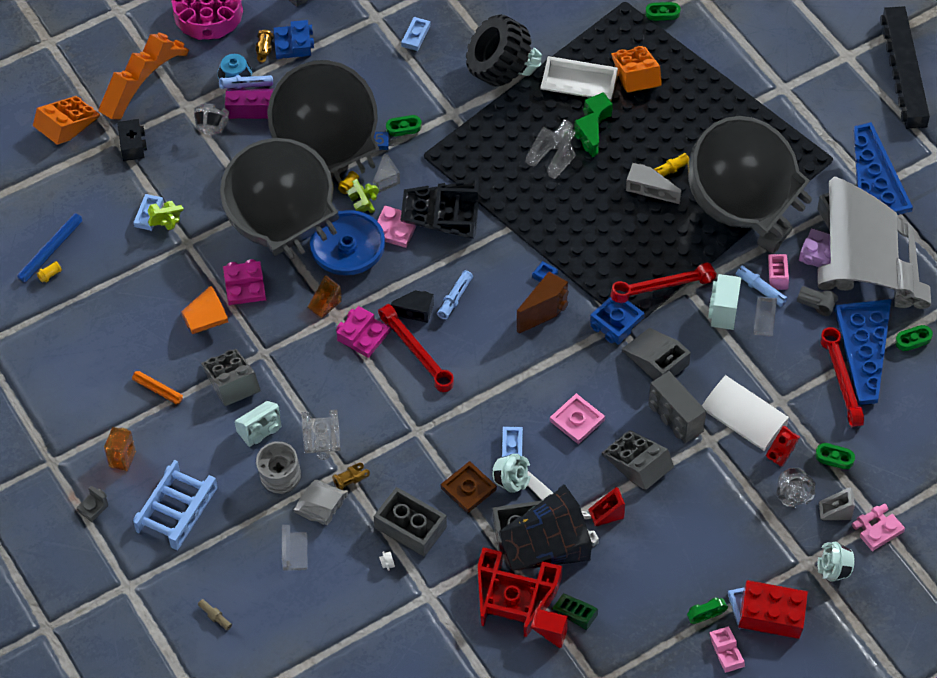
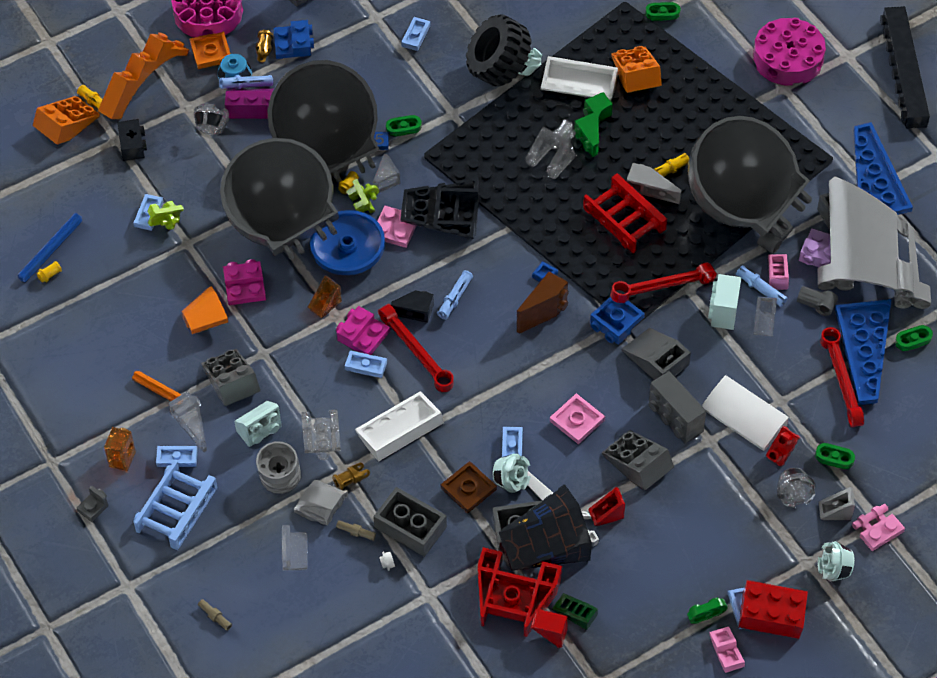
none -> yellow pin [77,85,103,109]
none -> light blue plate [156,446,198,467]
none -> clear slope [168,391,207,452]
none -> orange plate [190,31,231,69]
none -> dark tan bar [336,520,376,541]
none -> light blue plate [345,351,387,378]
none -> white slope [355,391,444,462]
none -> red fence [583,173,667,253]
none -> dark pink brick [753,18,826,86]

